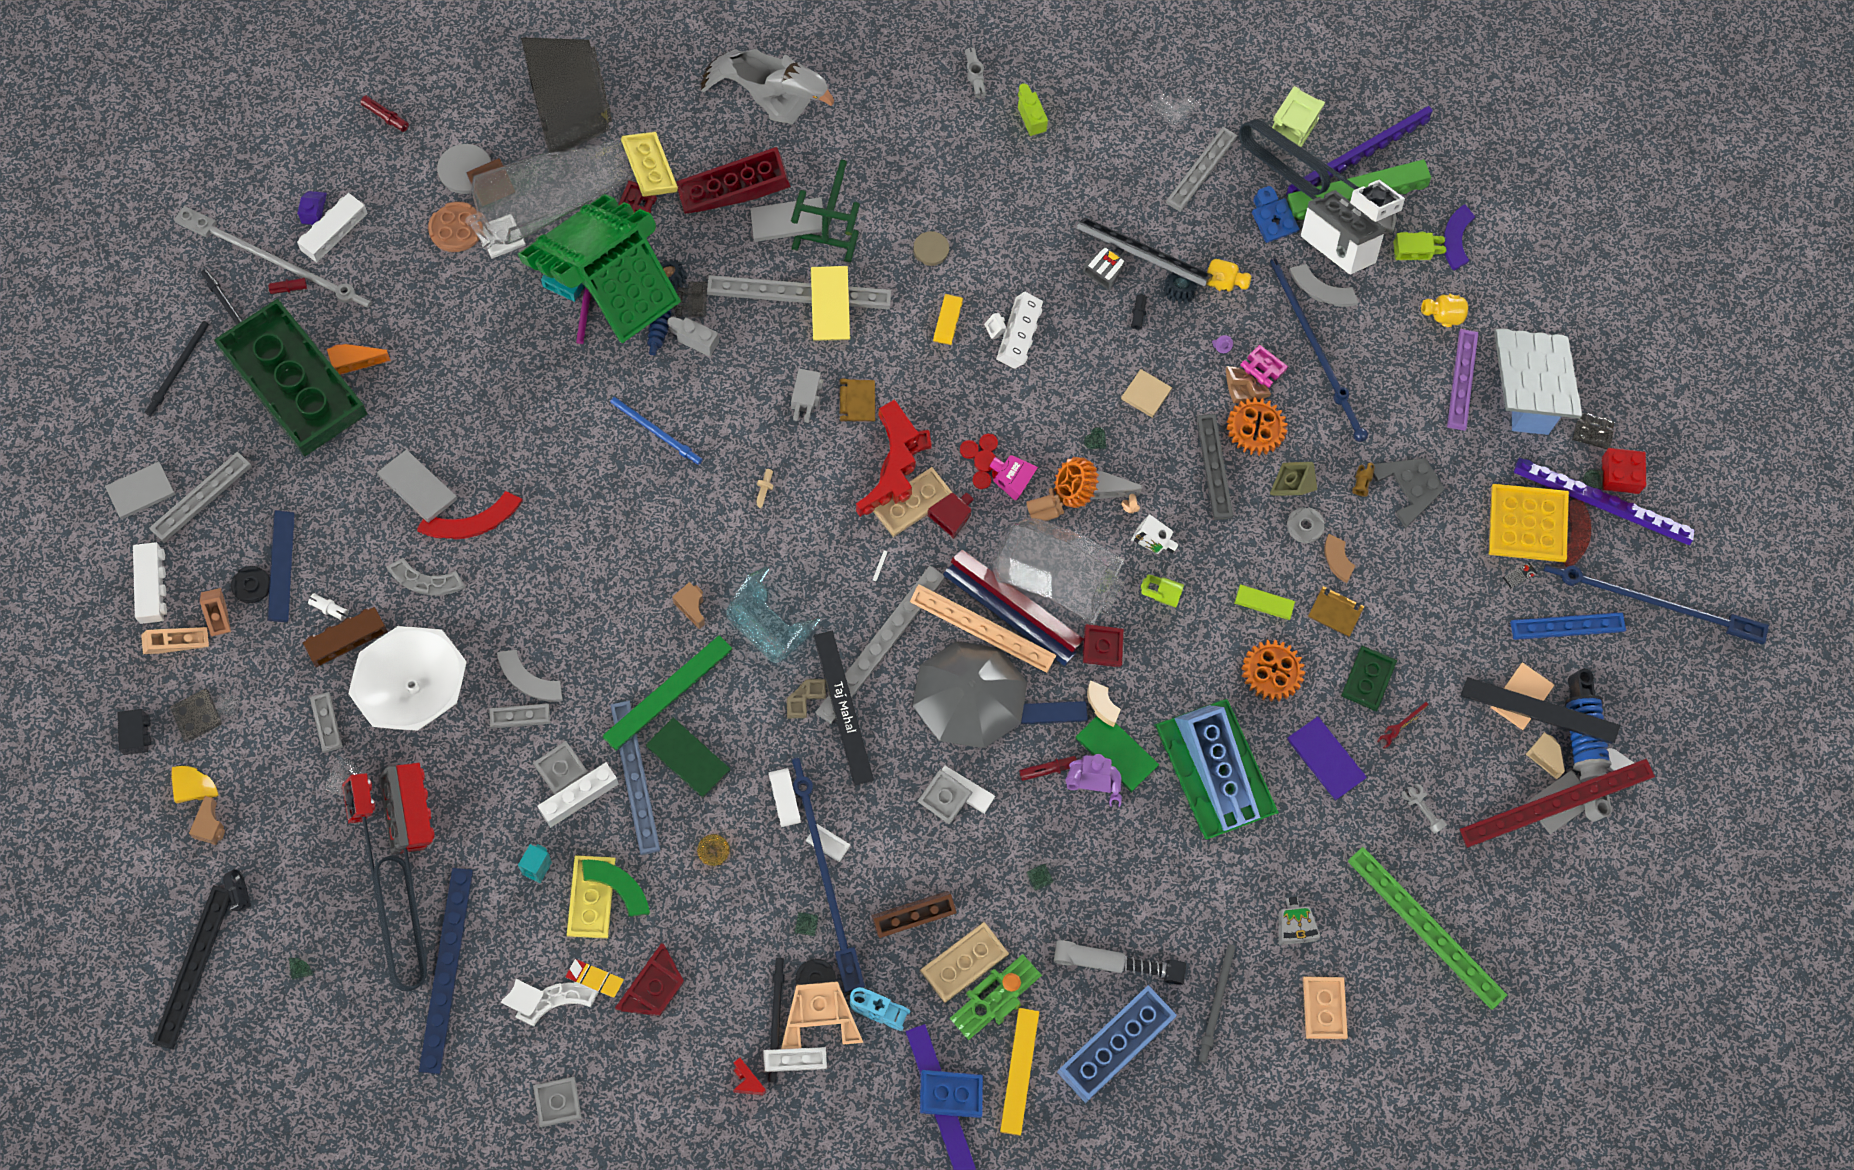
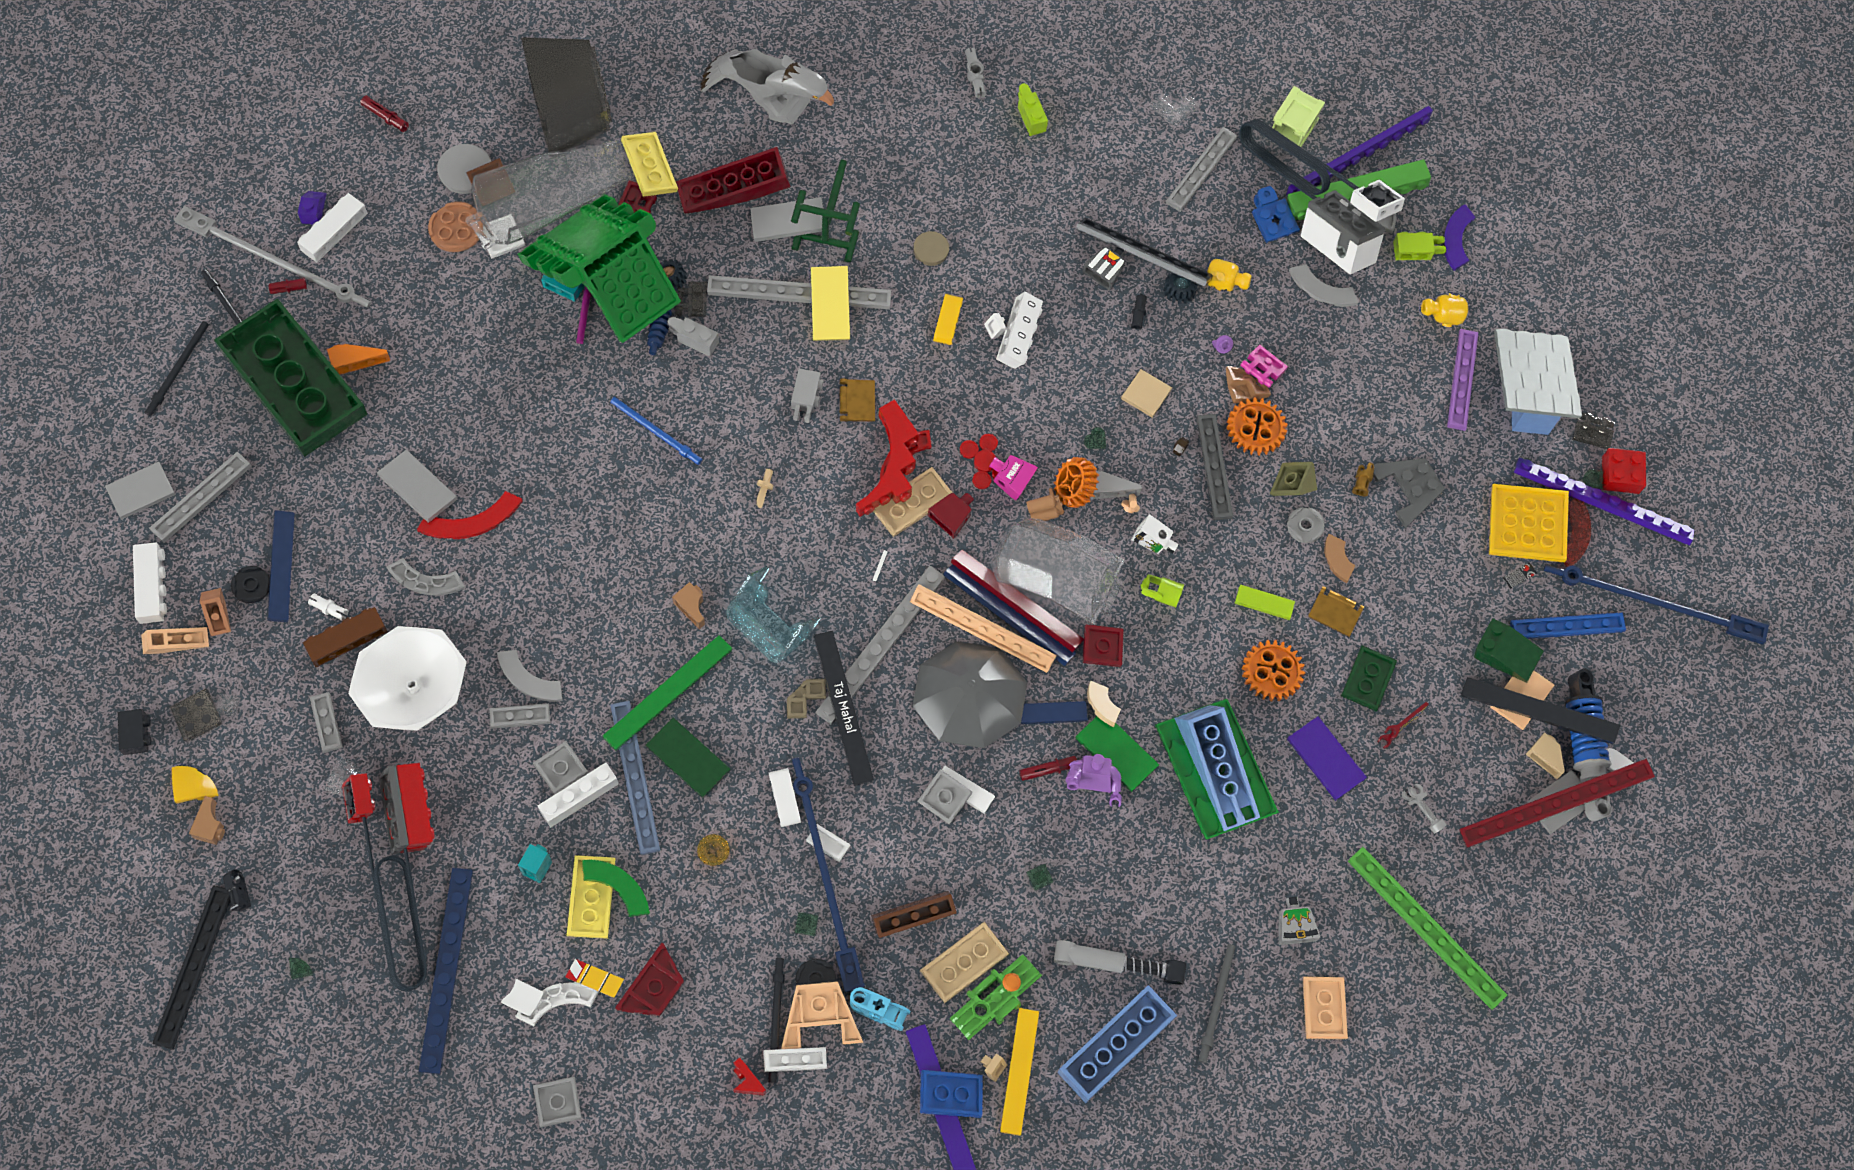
dark blue bar [1270,258,1368,442] -> none
none -> tan tile [981,1054,1007,1082]
none -> dark brown tile [1173,437,1189,456]
none -> dark green slope [1474,618,1544,683]

